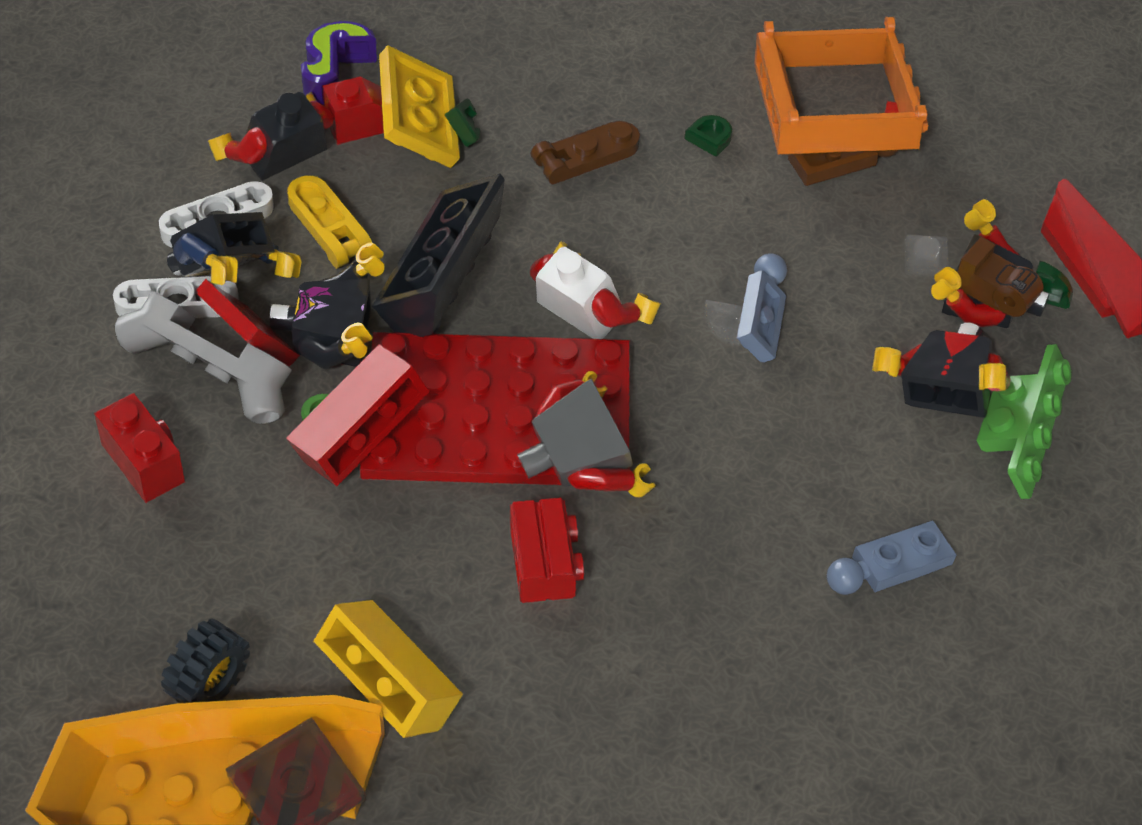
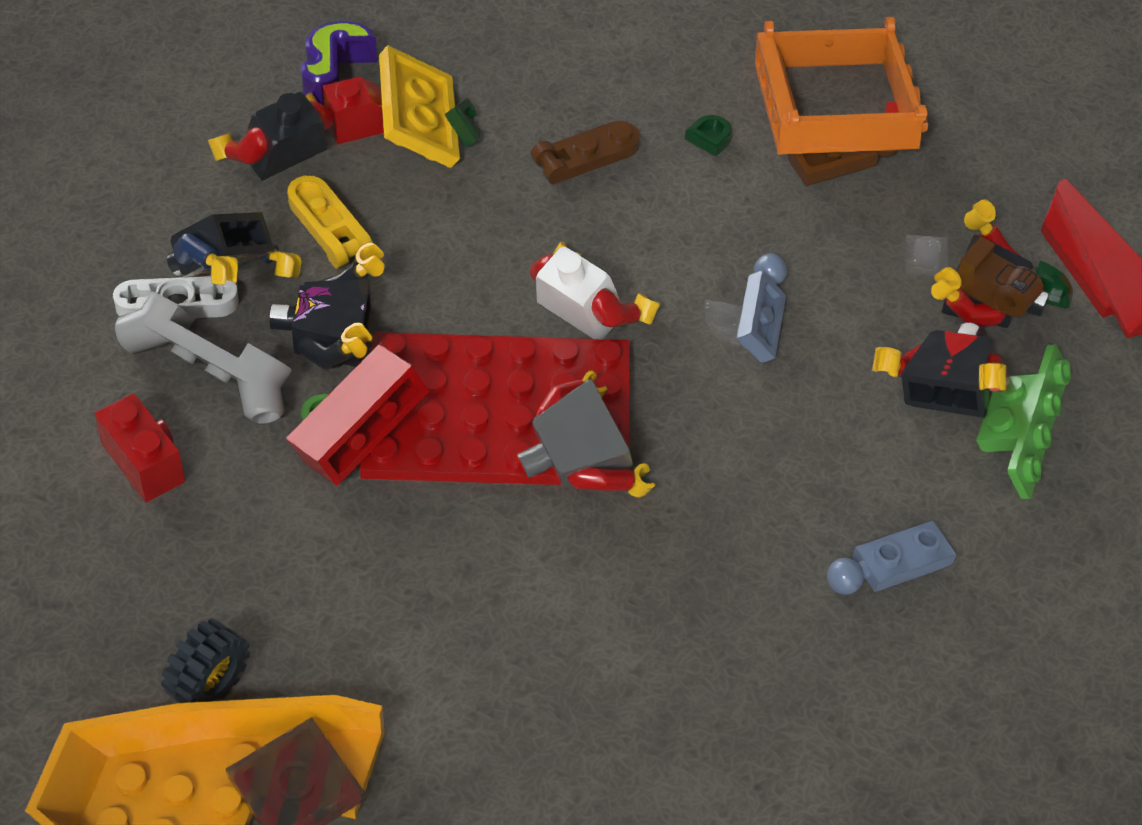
white beam [159,181,274,247] -> none
red tile [196,279,300,366] -> none
yellow brick [314,600,463,738] -> none
black slope [372,173,505,337] -> none
red brick [510,498,584,603] -> none

